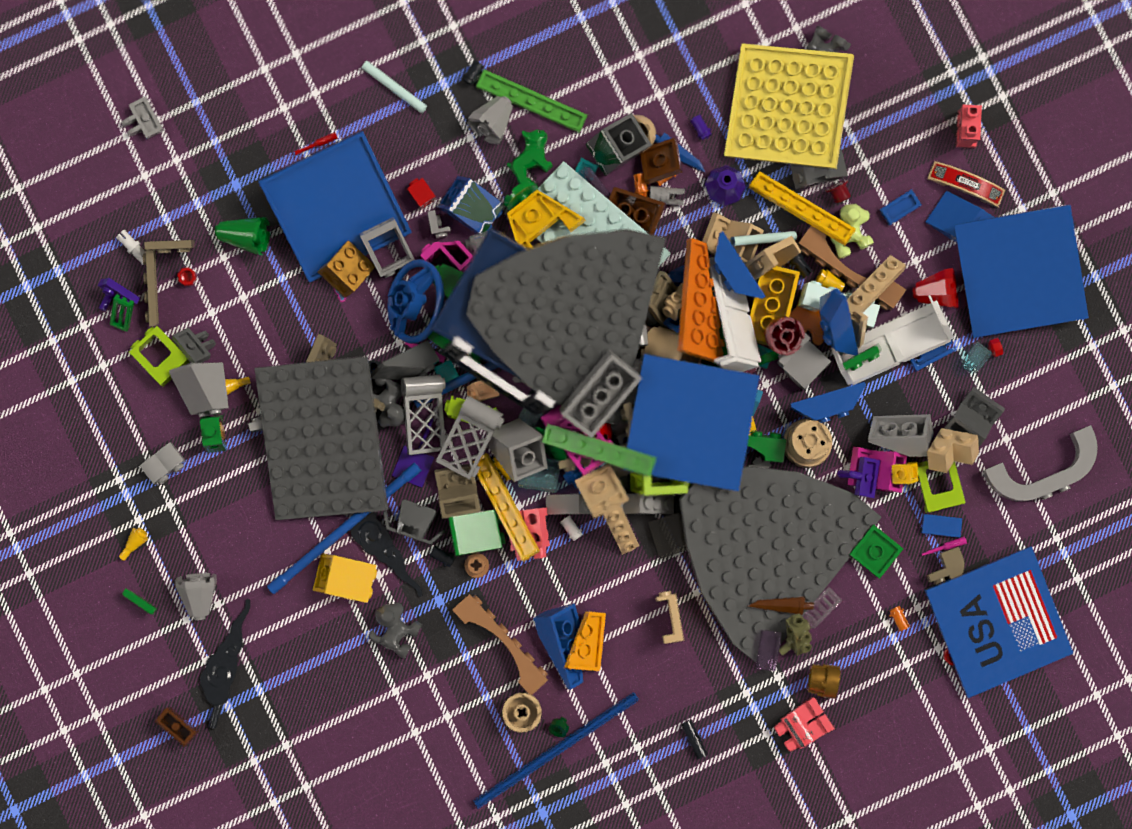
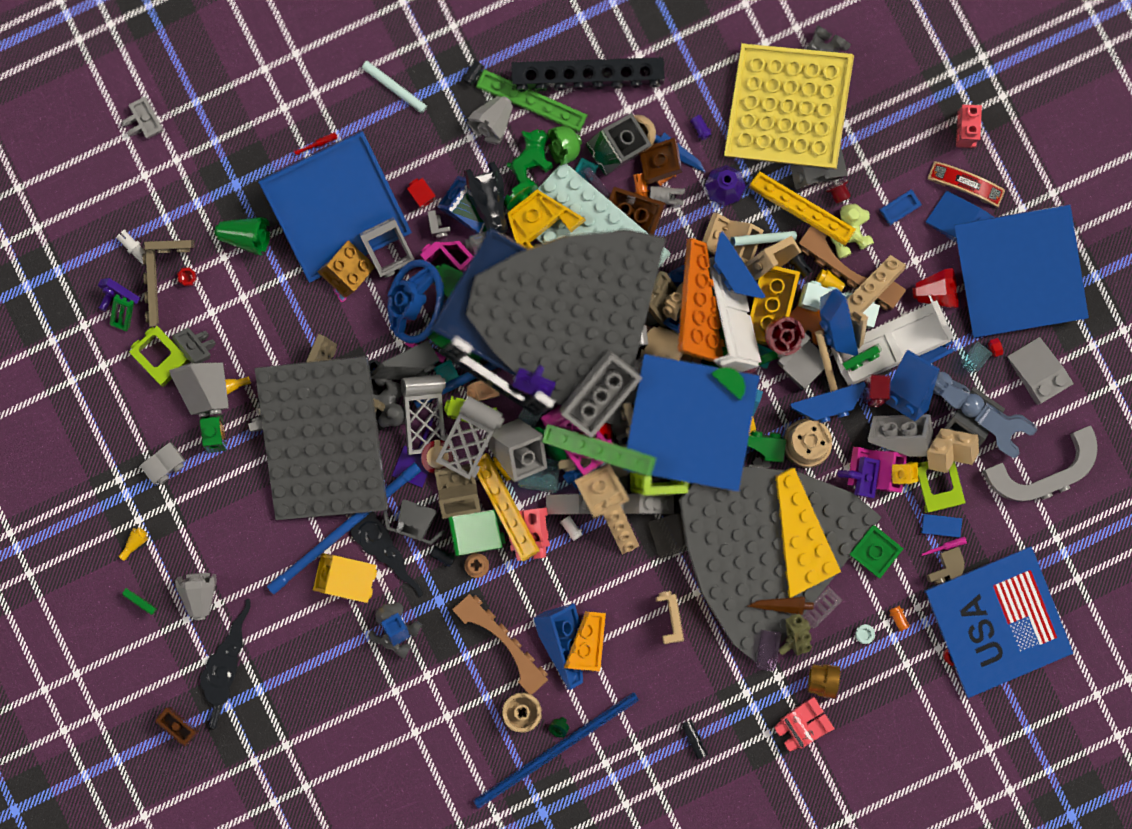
none -> blue panel [381,613,410,646]
none -> sticker [421,440,454,474]
none -> black animal [464,162,508,234]
none -> black brick [511,57,665,92]
none -> dark purple plate [512,365,556,398]
none -> bright green cylinder [547,126,582,166]
none -> green tile [711,367,745,400]
none -> yellow wing [775,467,841,598]
none -> tan bar [815,330,838,392]
none -> light aqua tile [855,625,875,644]
none -> dark red brick [863,375,890,408]
none -> blue slope [885,350,940,421]
none -> sand blue piece [933,372,1038,458]
none -> light grey slope [1007,337,1074,405]

